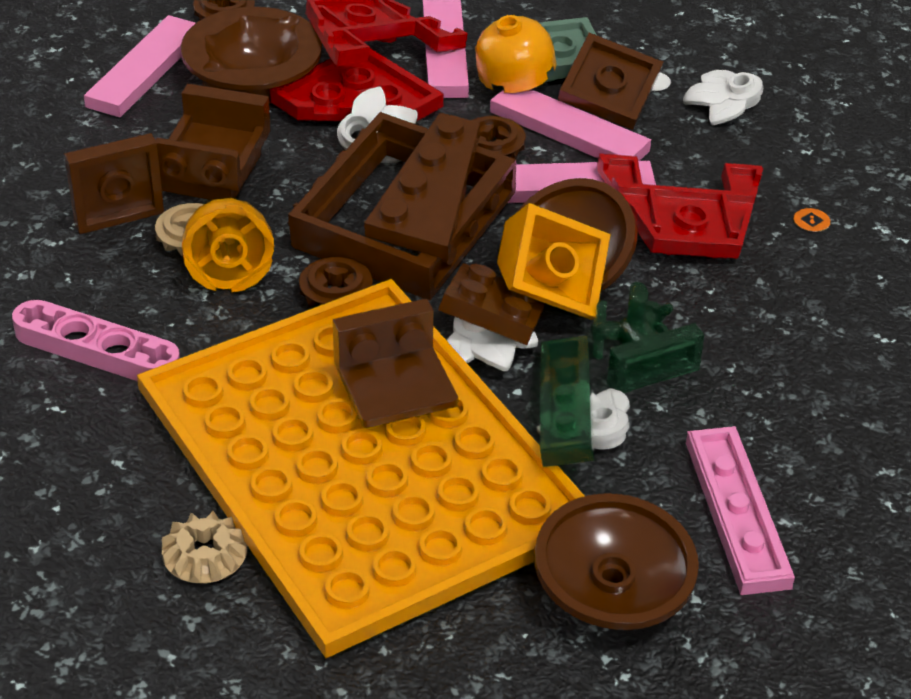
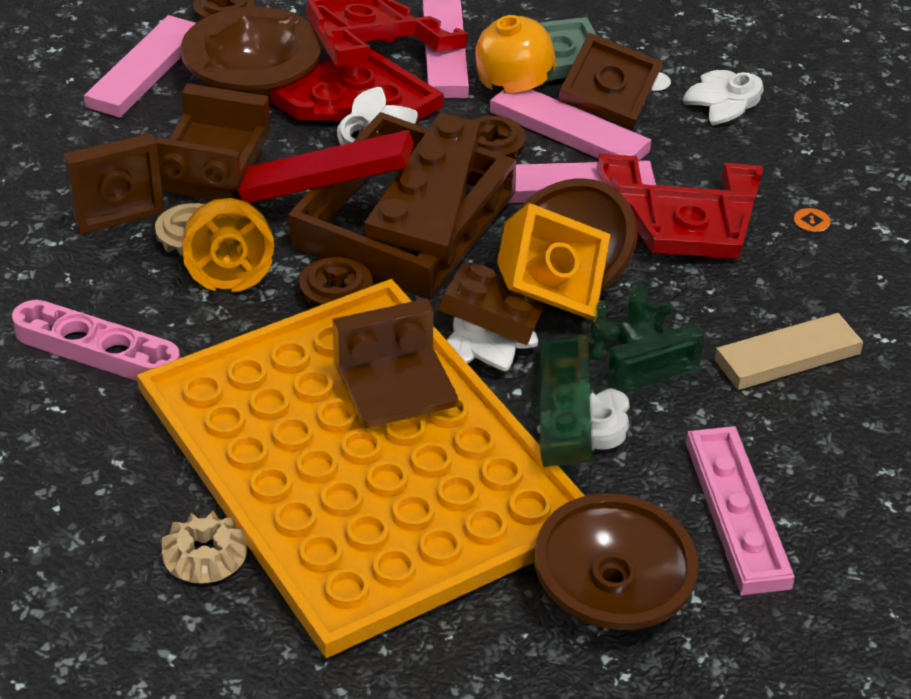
none -> red tile [238,130,414,203]
none -> tan tile [715,313,863,390]

